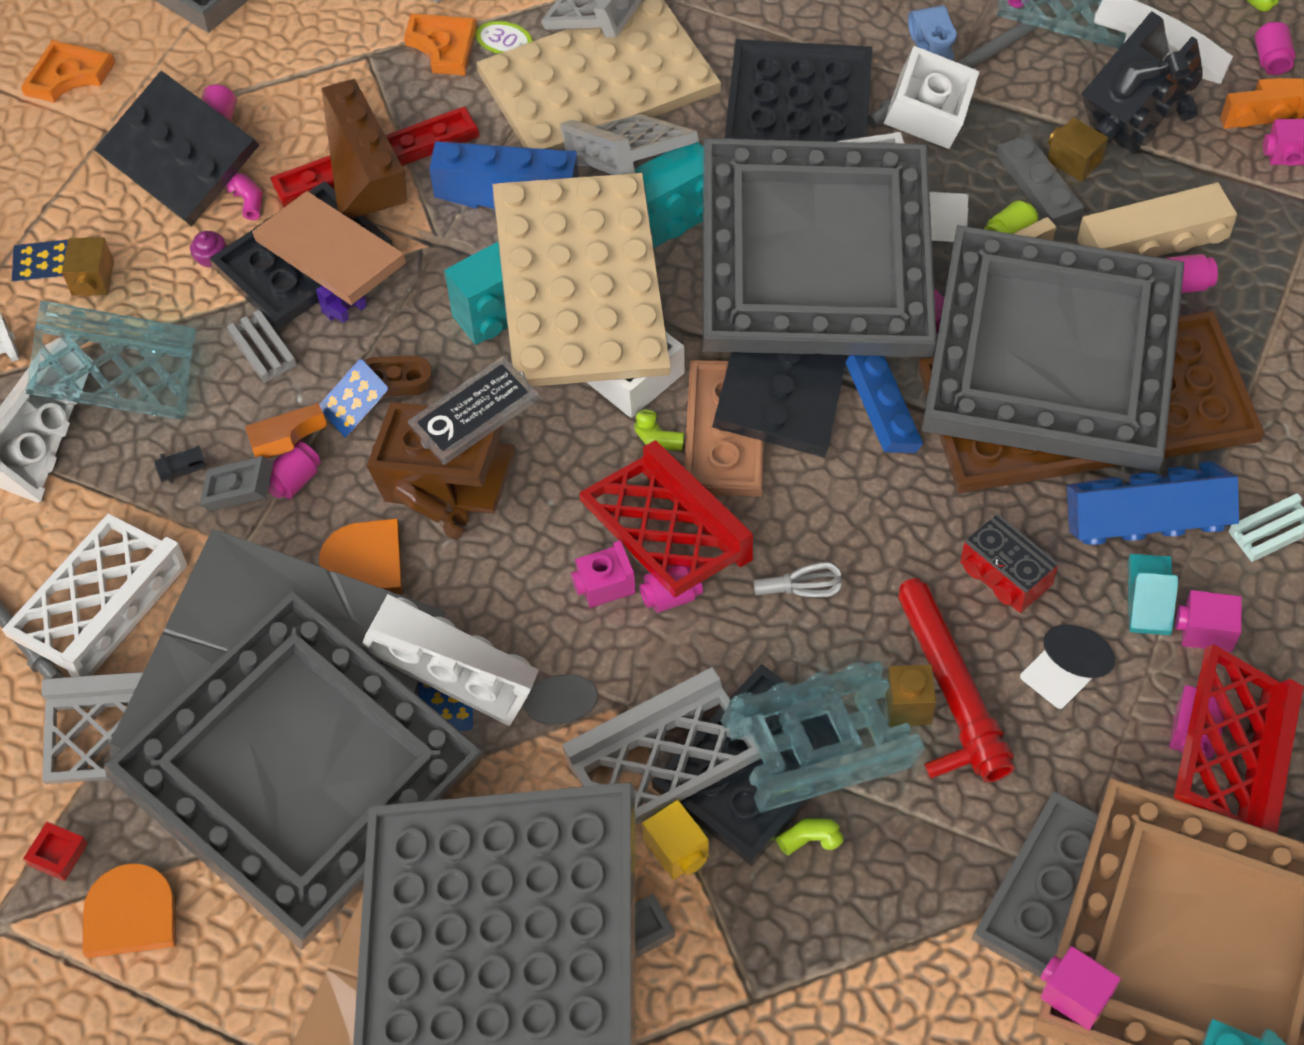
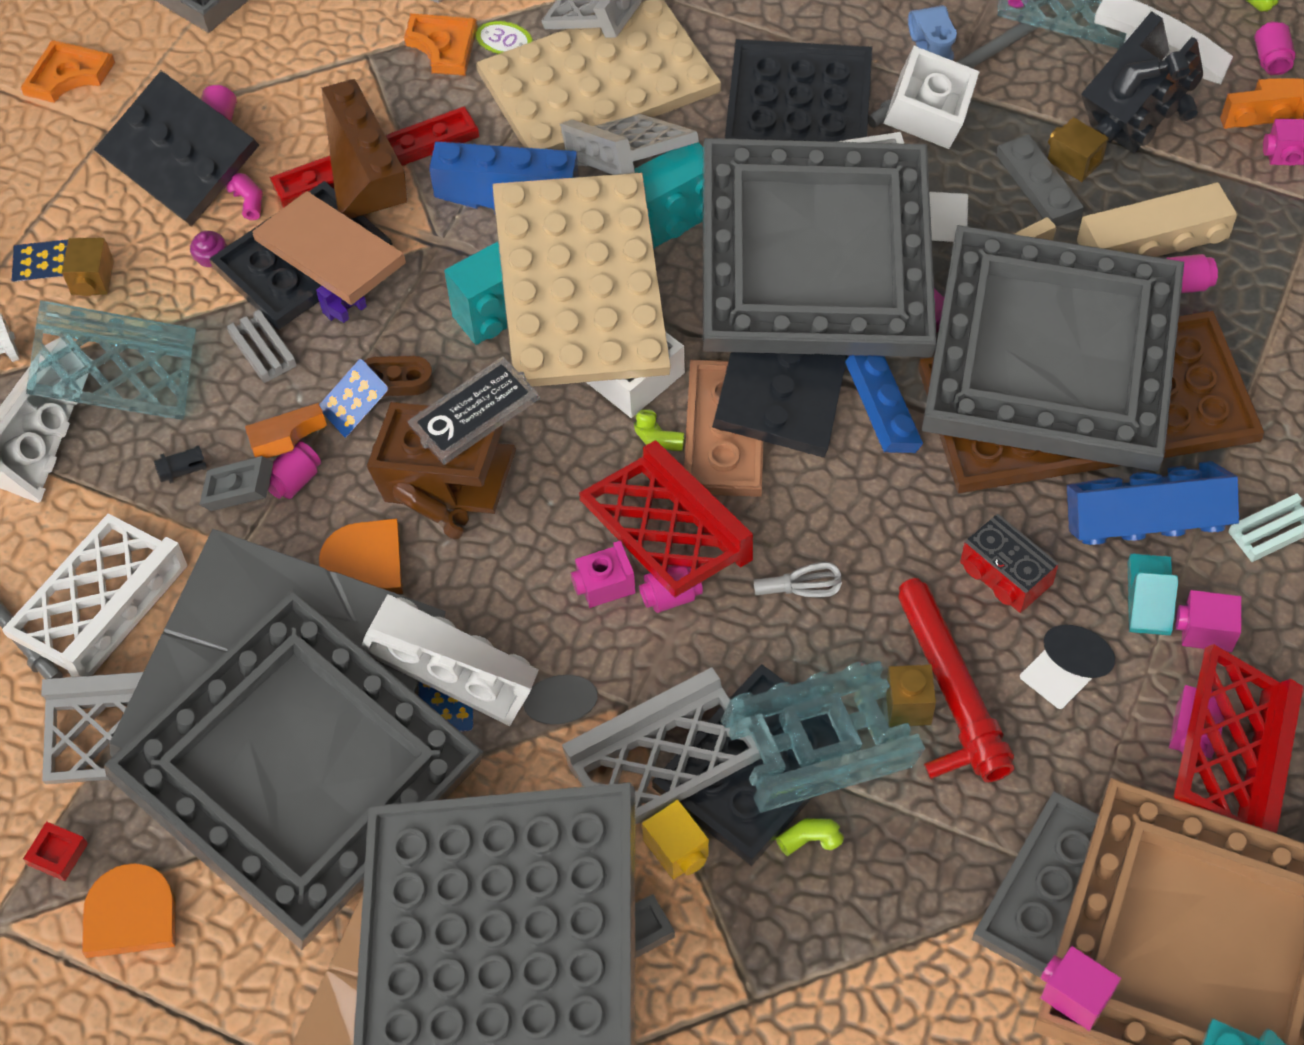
lime brick [984,200,1038,234] -> none

